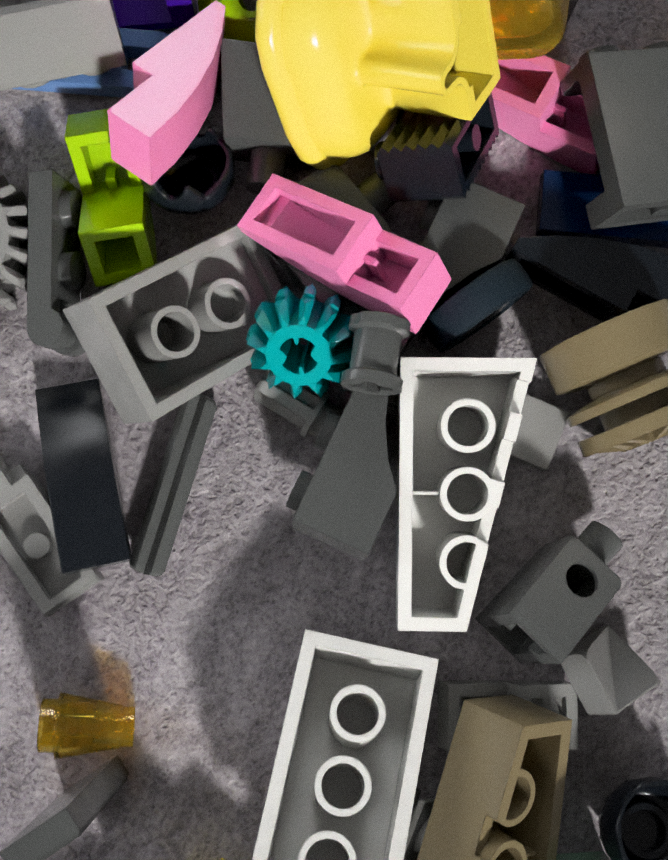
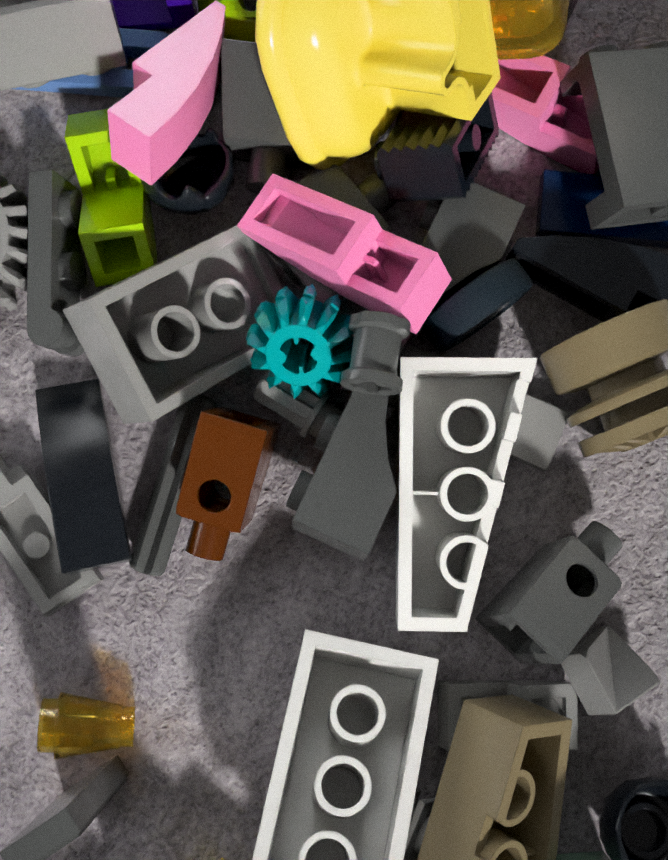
none -> reddish brown torso [176,406,281,561]

